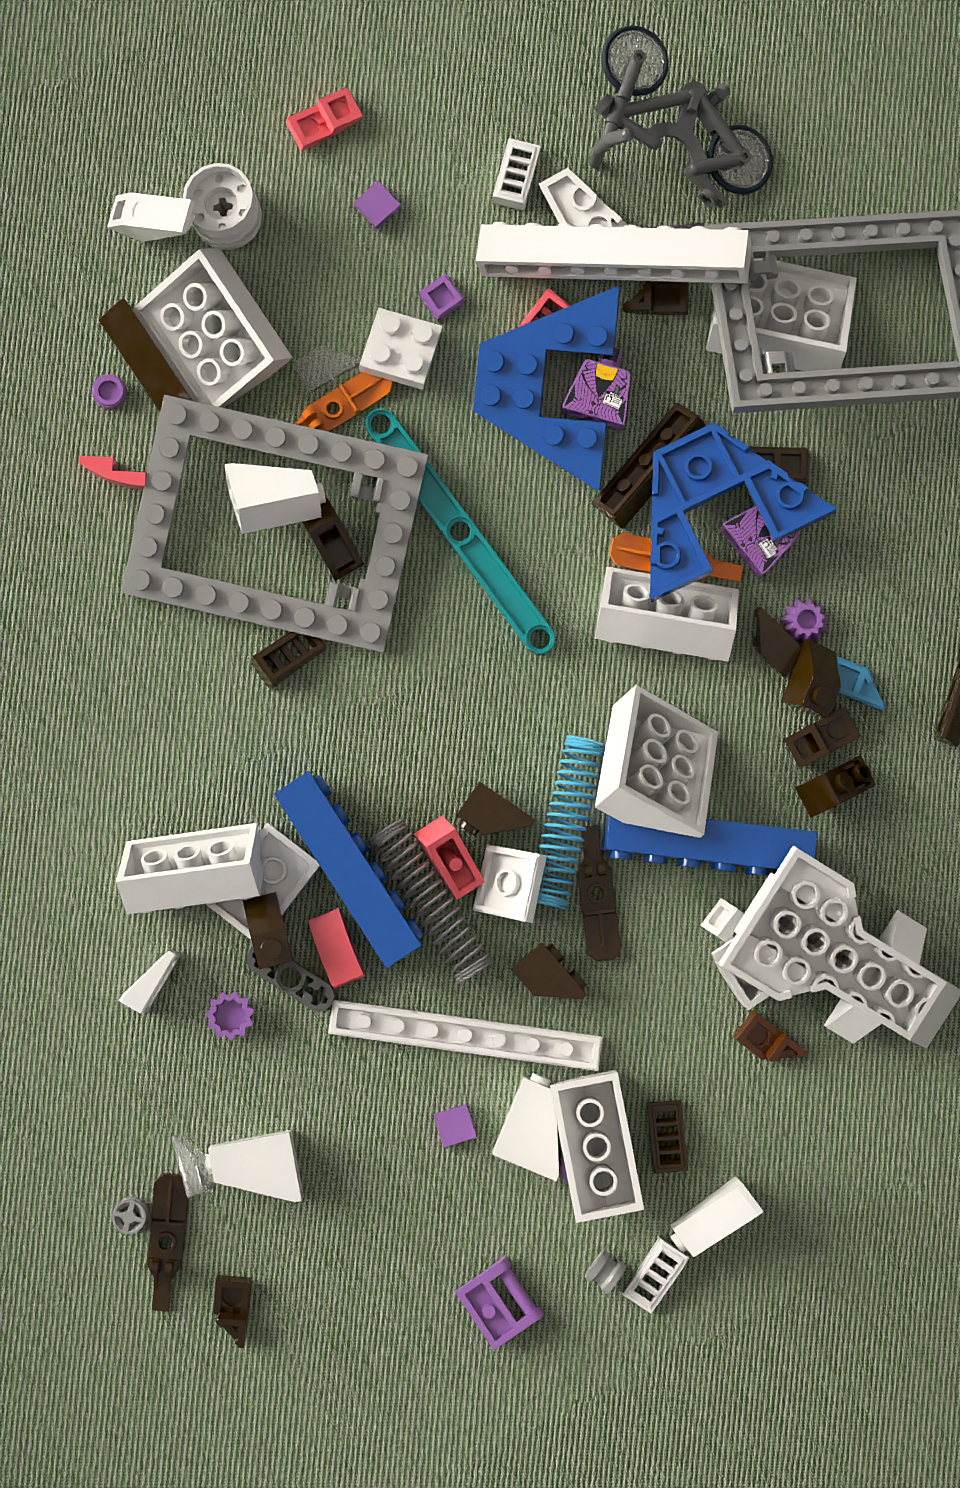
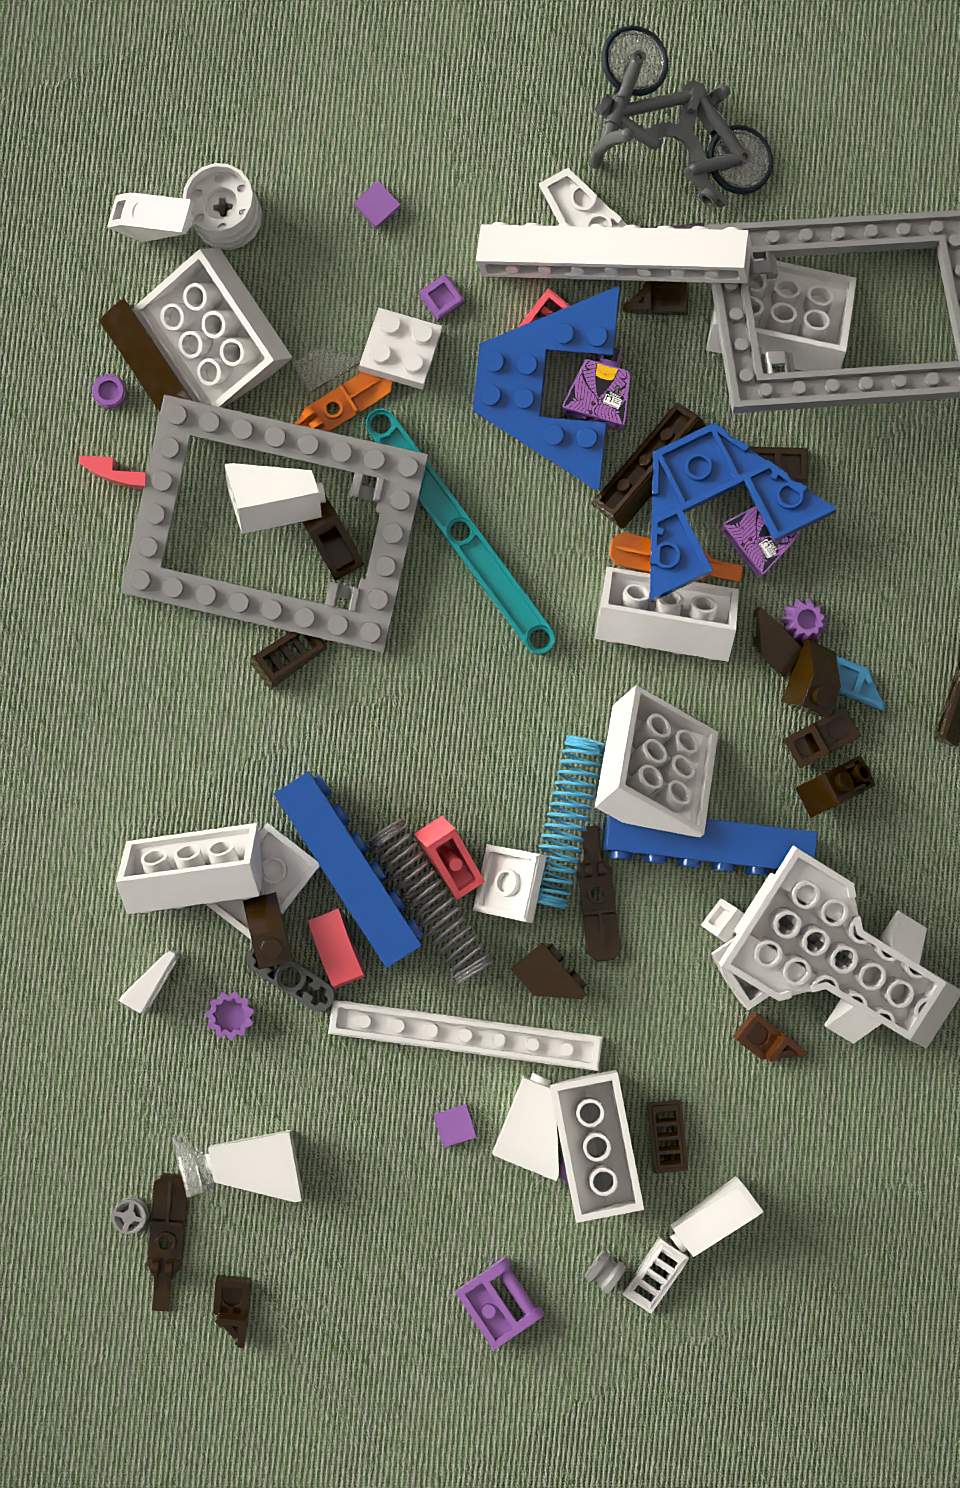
coral slope [286,87,363,151] -> none
dark brown slope [456,782,535,837] -> none
white slope [492,138,541,211] -> none

